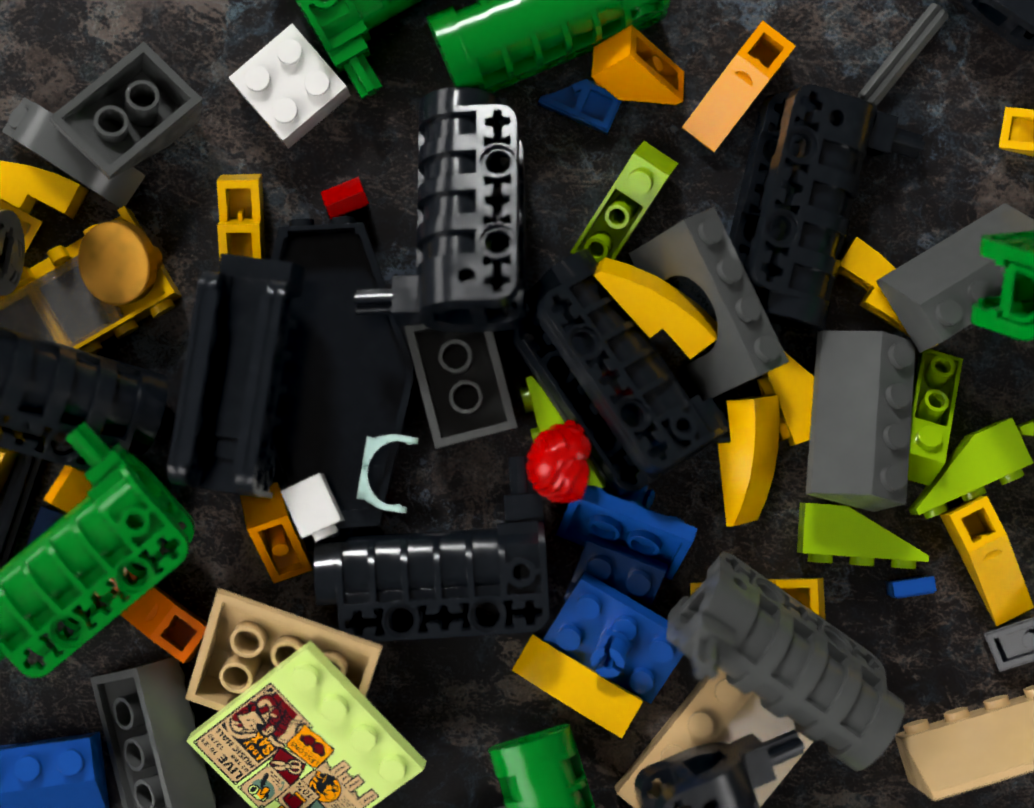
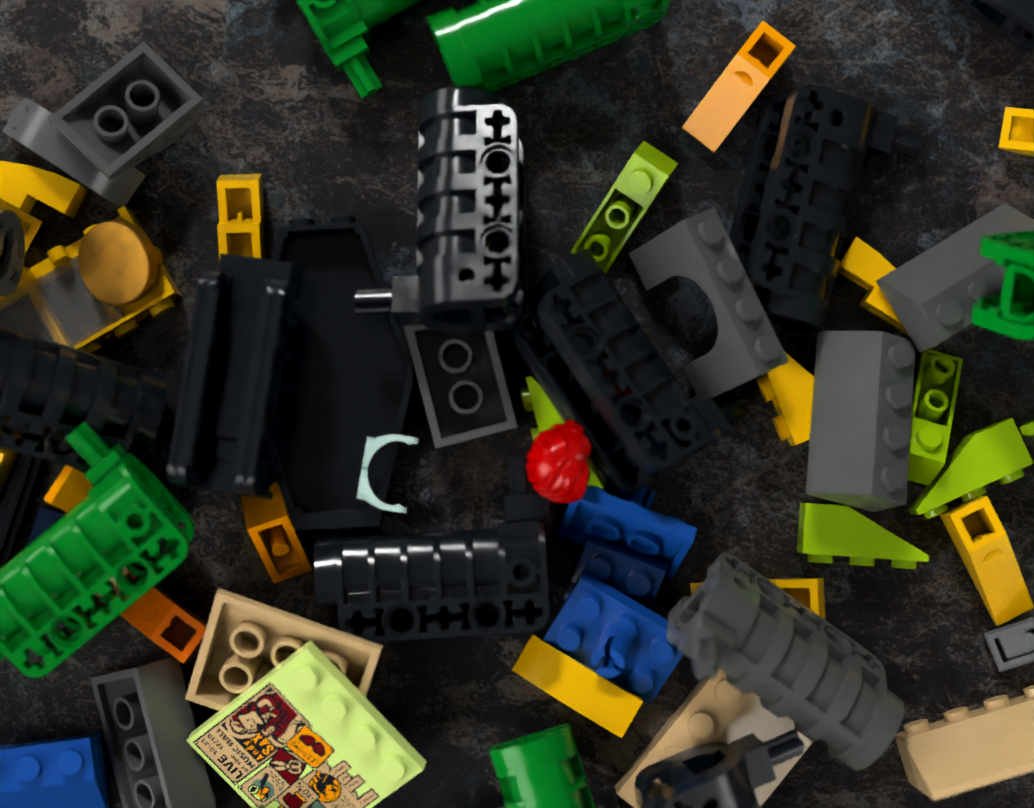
white brick [228,23,351,149] -> none
white brick [280,473,344,542] -> none
red tile [321,176,369,219] -> none
blue tile [538,79,622,135] -> none
light orange slope [591,25,684,105] -> none
yellow slope [594,257,718,359] -> none
yellow slope [717,394,780,527] -> none
dark grey axle [858,3,949,107] -> none
blue tile [885,575,937,599] -> none

